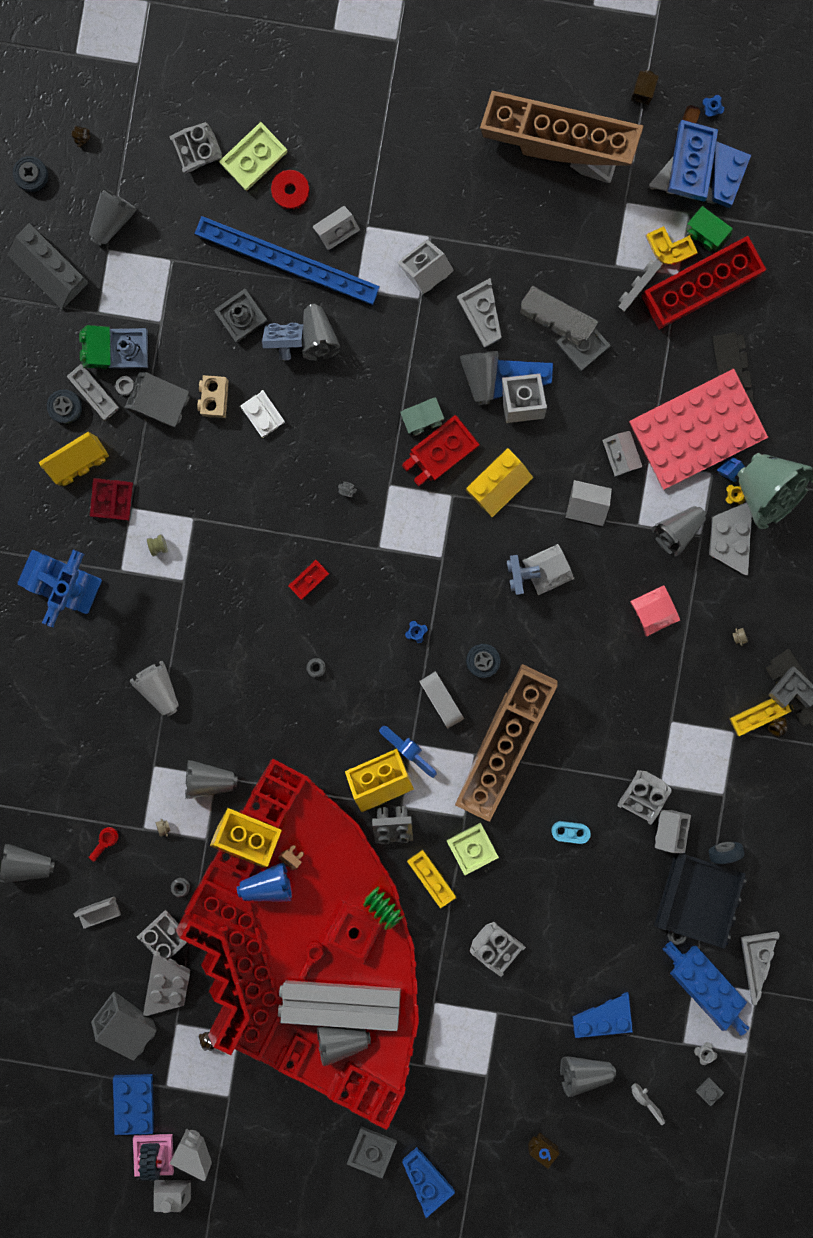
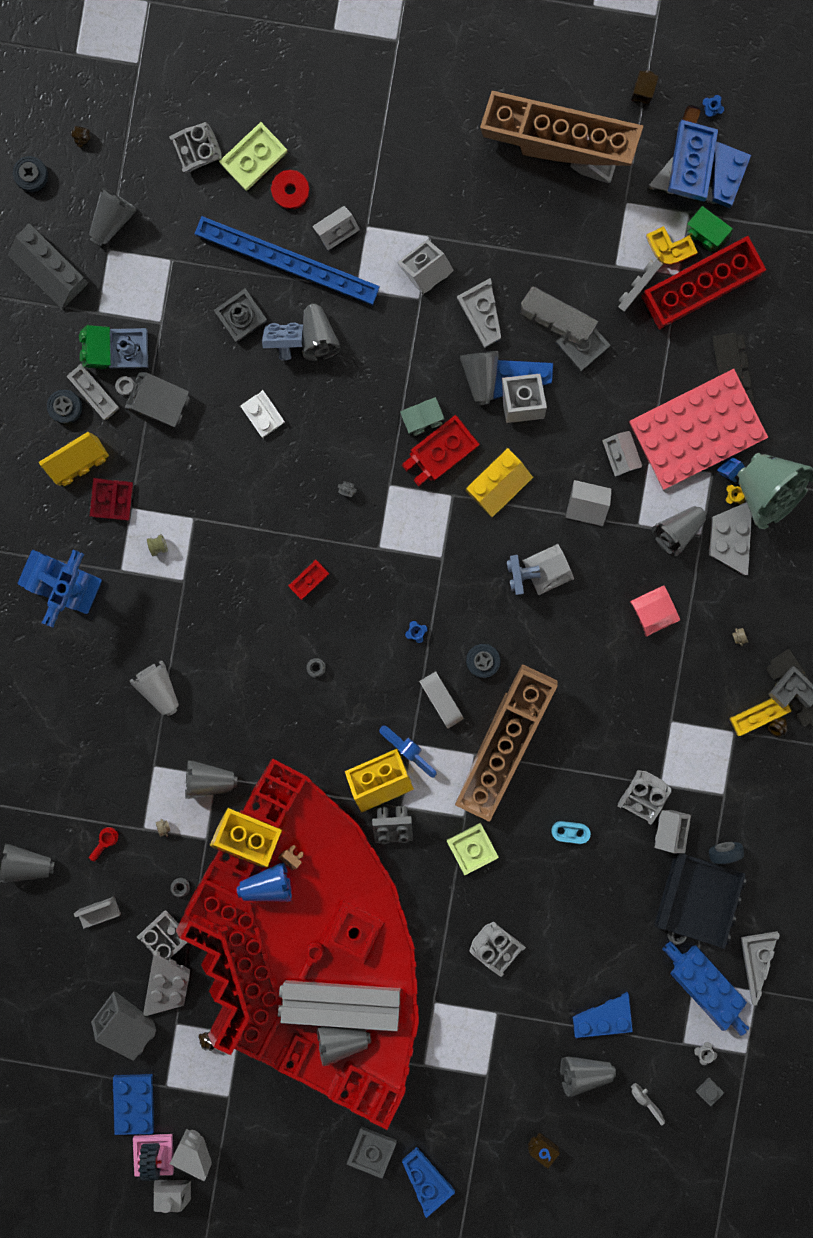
tan brick [198,375,229,418] -> none
green piece [363,886,405,931] -> none
yellow plate [407,850,456,909] -> none

